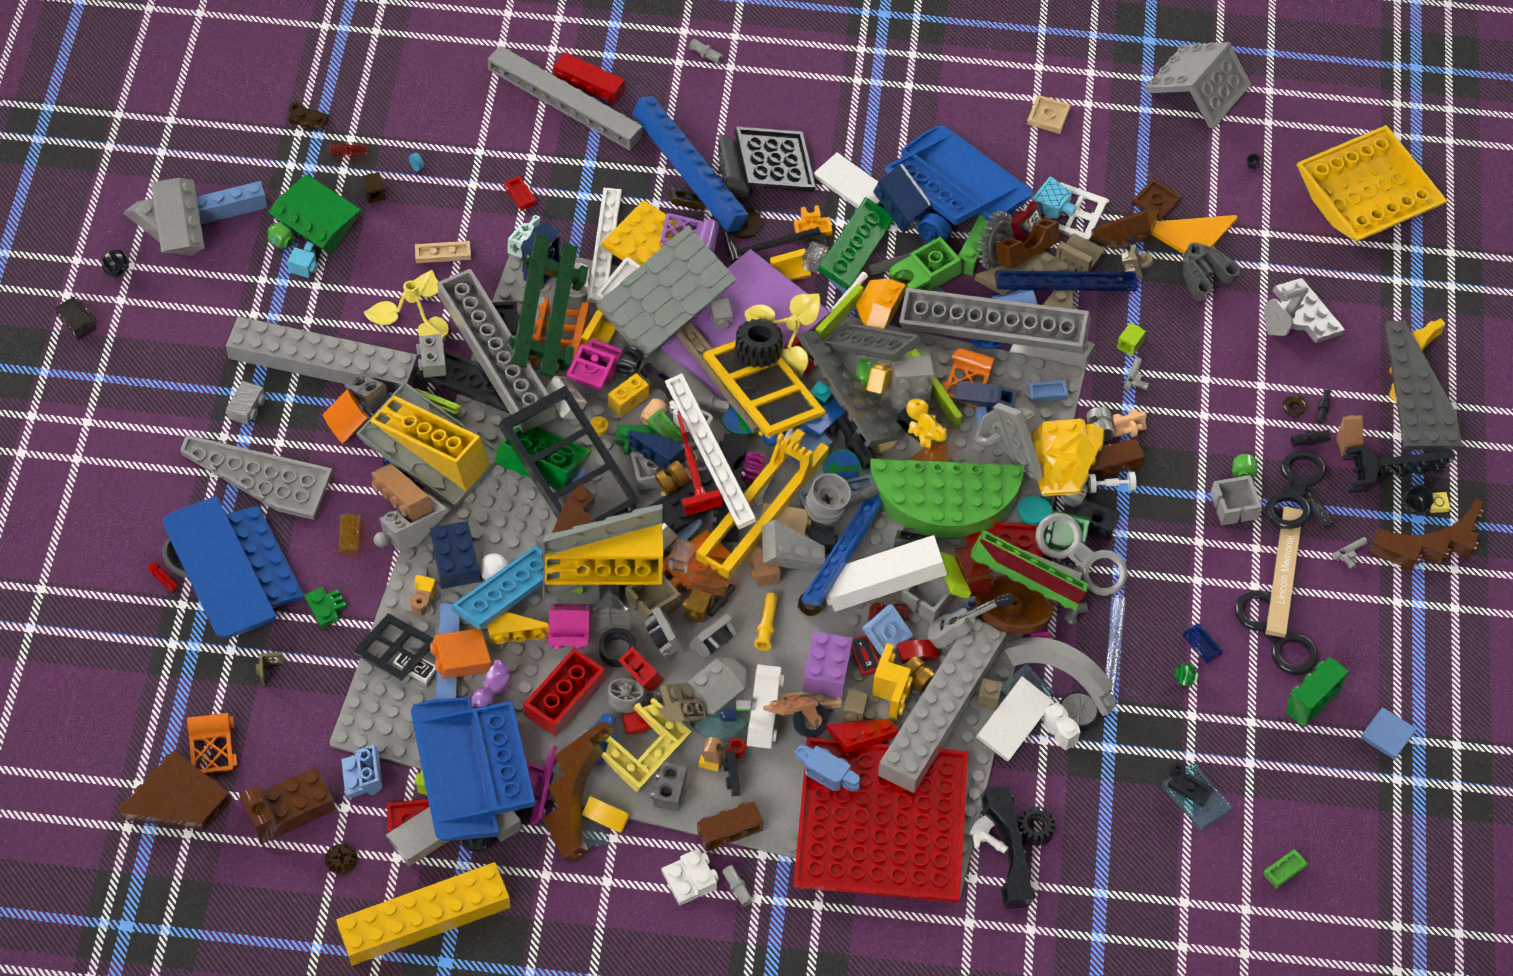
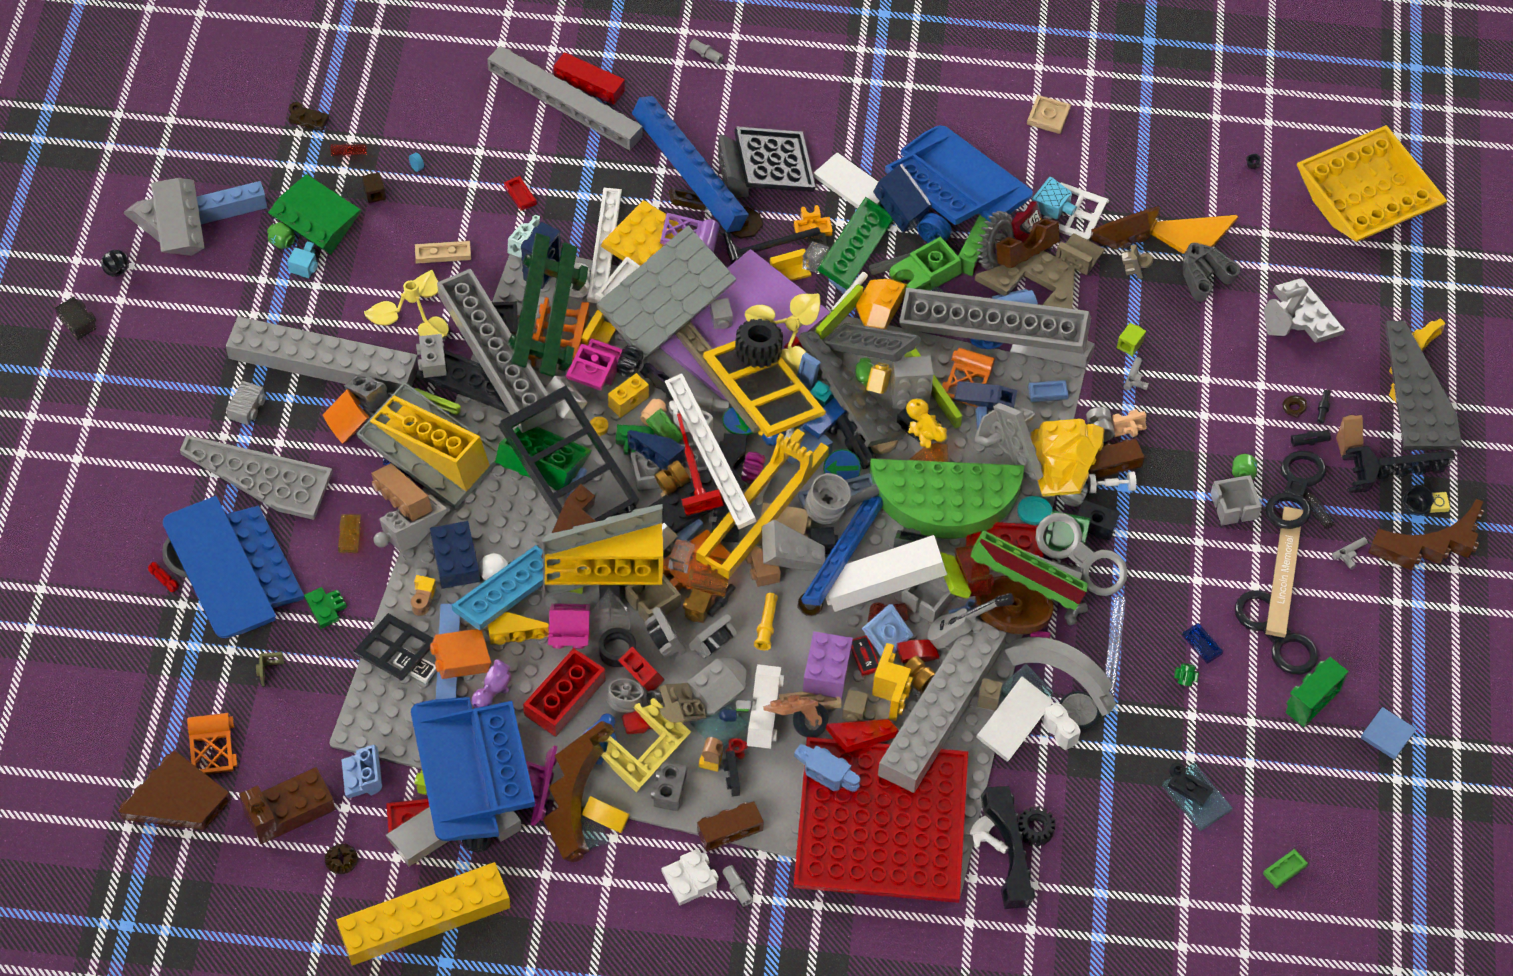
clear blue tile [994,270,1138,291] -> none
reddish brown tile [1132,179,1182,221] -> none
light grey bracket [1145,42,1251,128] -> none
none -> medium blue tile [797,353,821,391]

